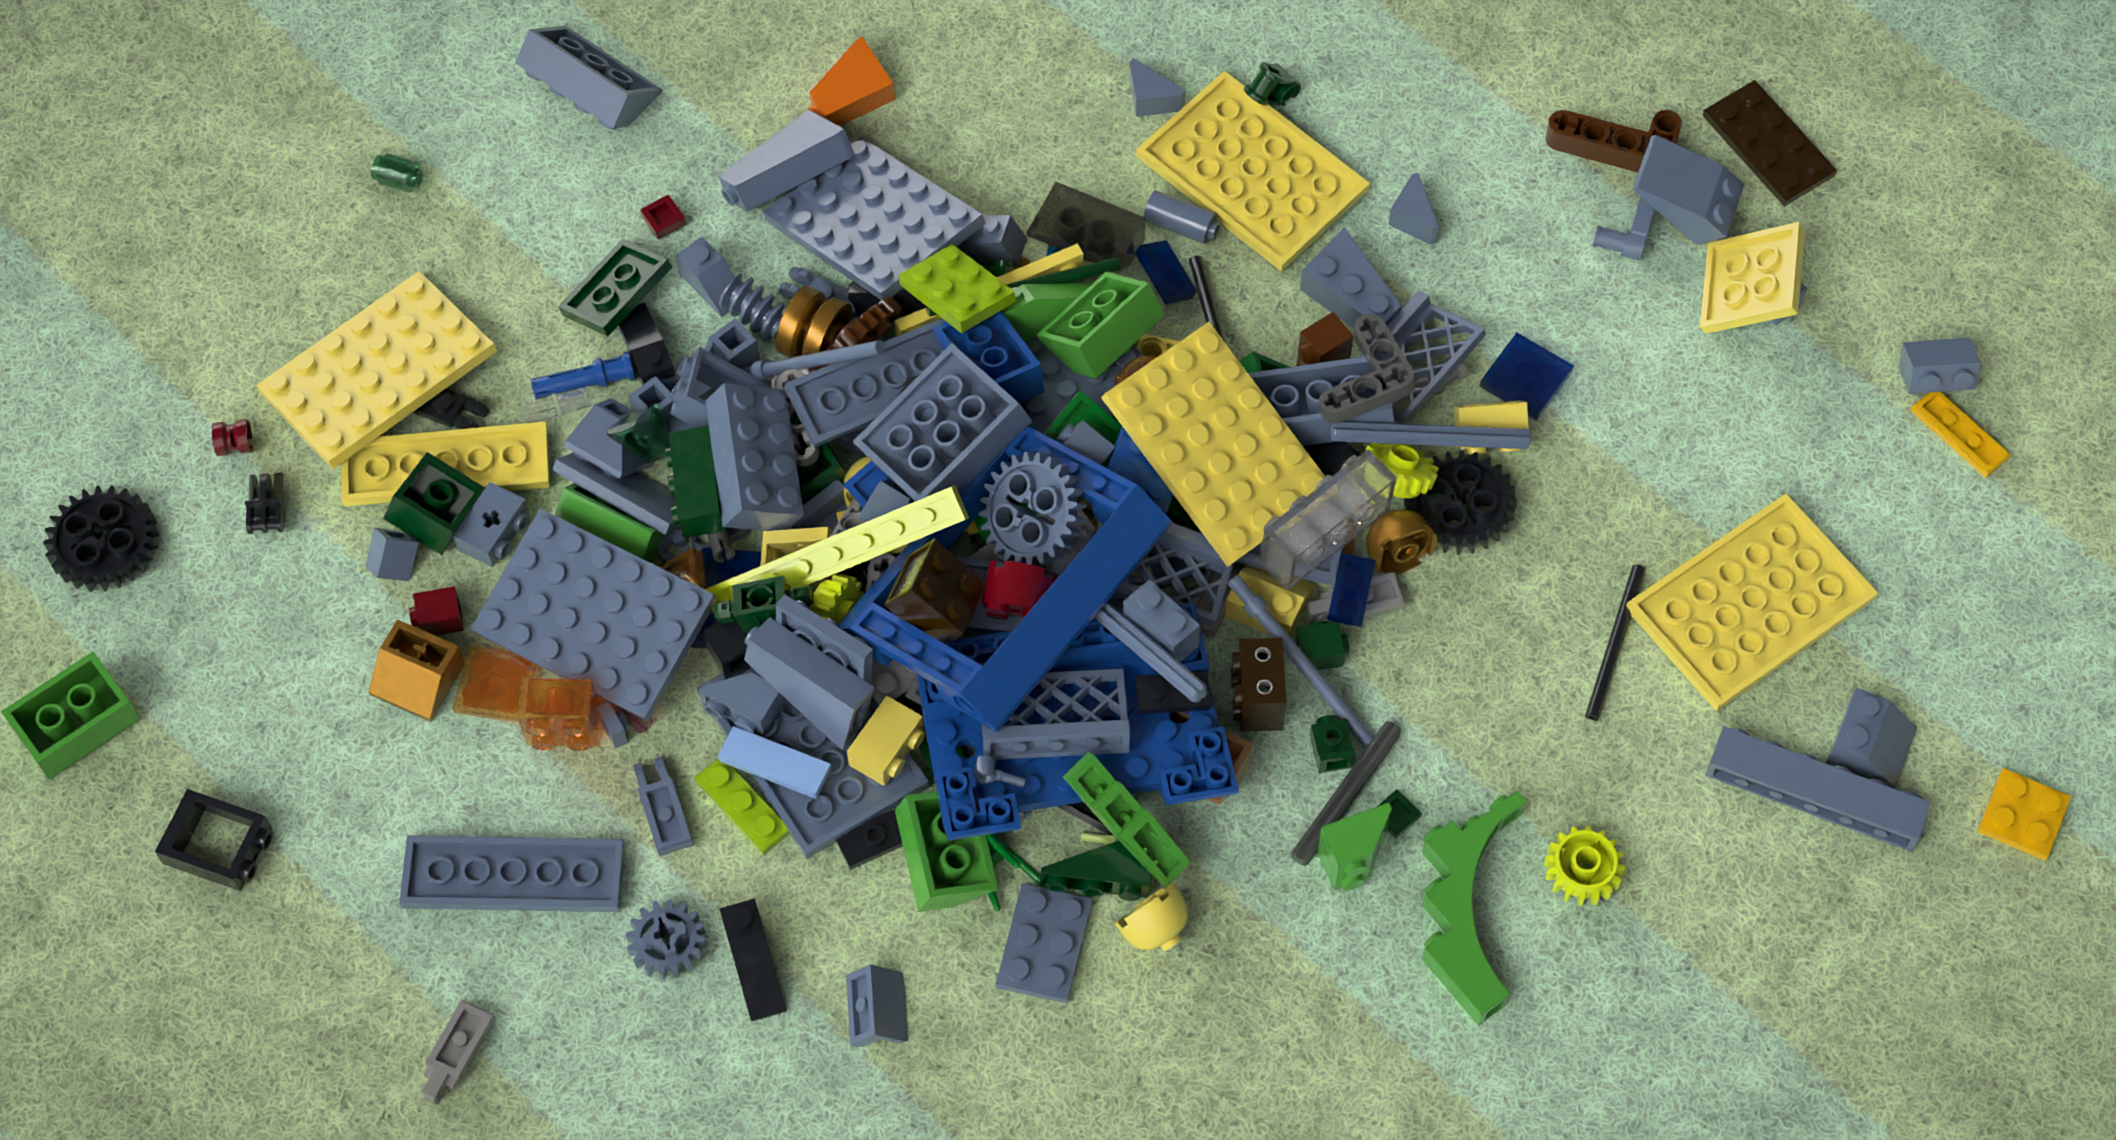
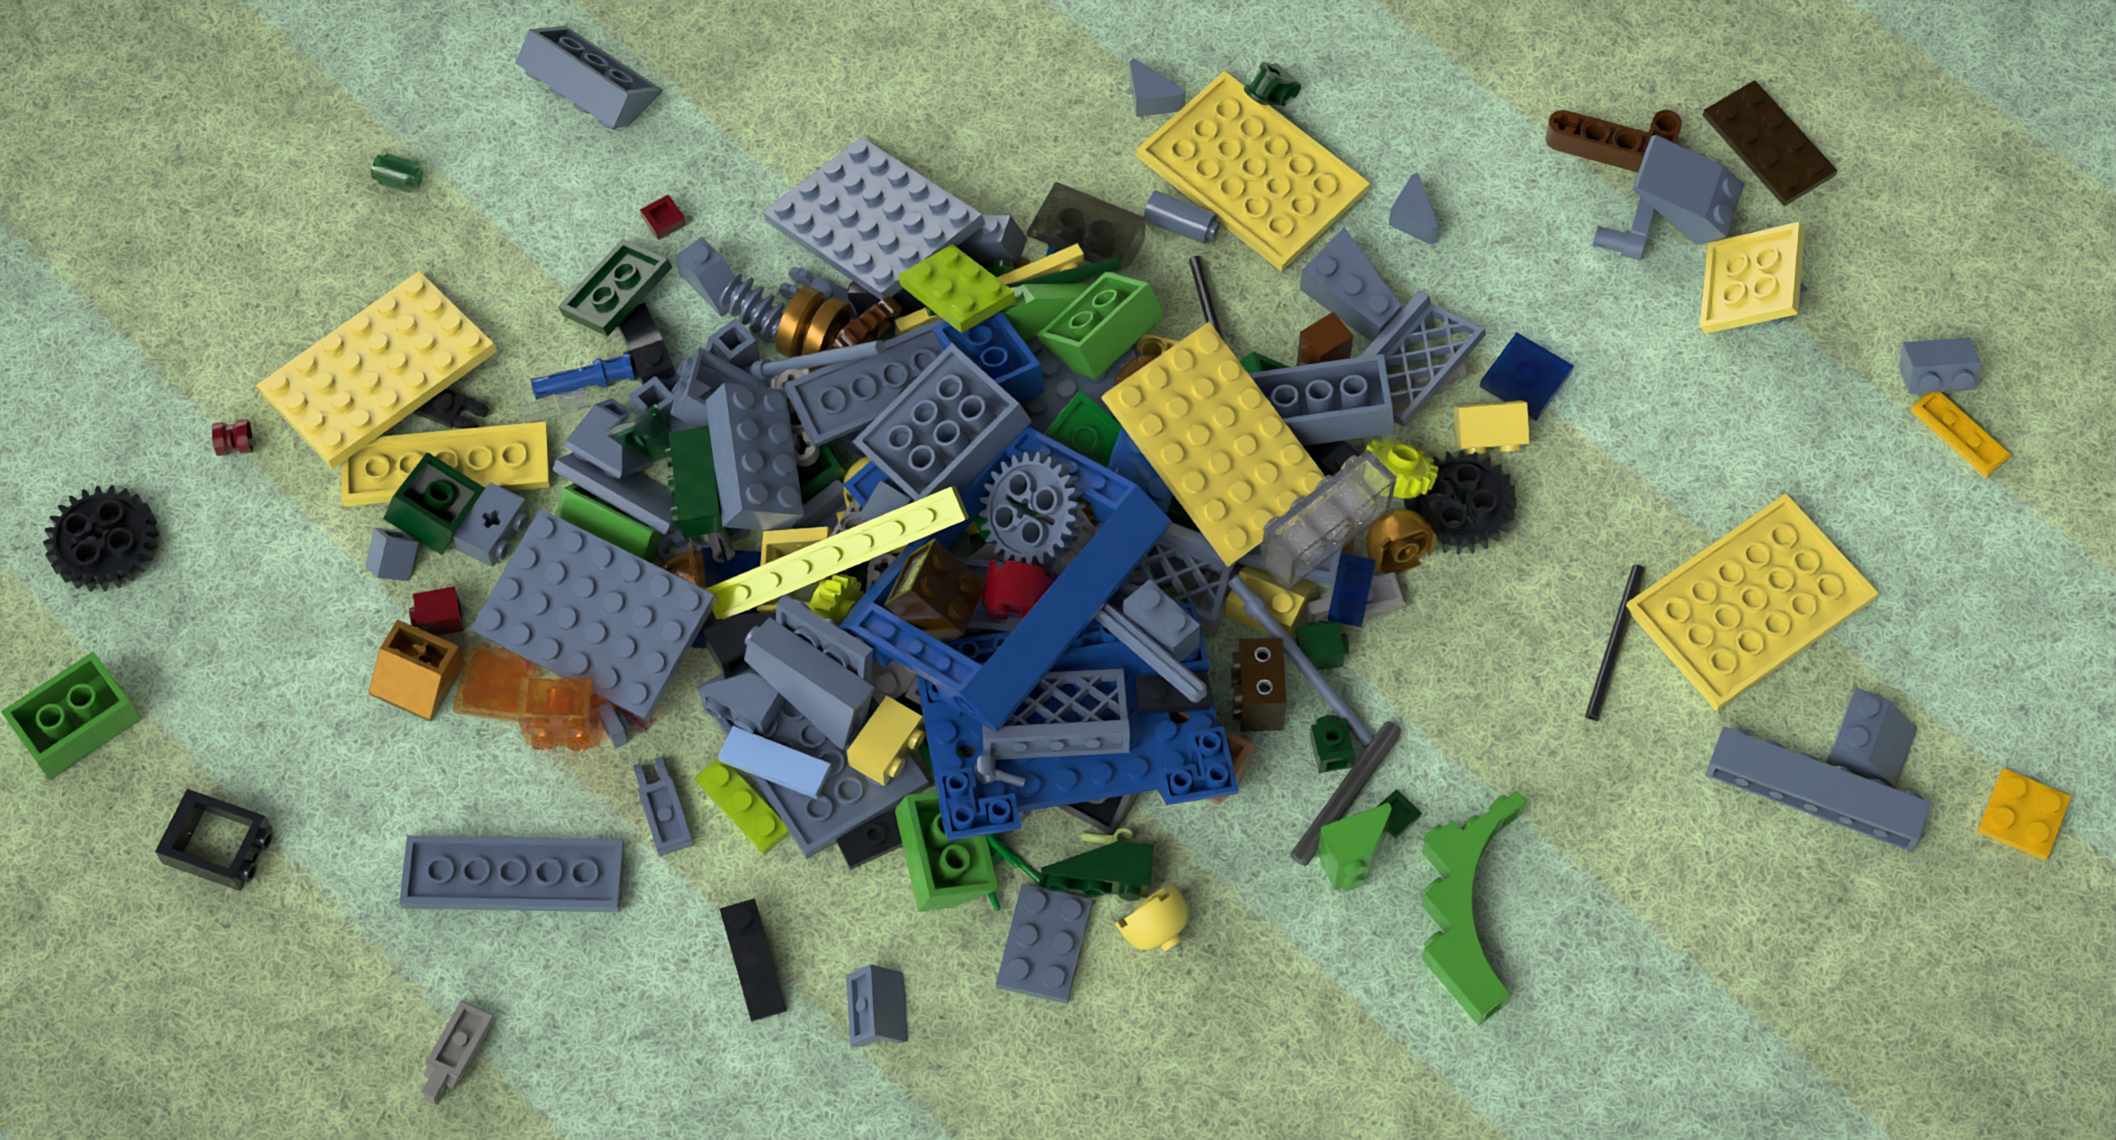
black arm [244,472,286,534] -> none
sand blue gear [626,899,707,980] -> none
dark green piece [714,576,814,633] -> none
sand blue slope [718,110,855,212] -> none
orange slope [808,37,895,126] -> none
sand blue brick [1057,420,1115,465] -> none
bright green slope [1063,752,1191,887] -> none
clear blue plate [1135,240,1197,305] -> none
dark grey beam [1319,314,1415,423] -> none
sand blue axle [1329,421,1531,449] -> none
neon yellow gear [1543,826,1625,906] -> none

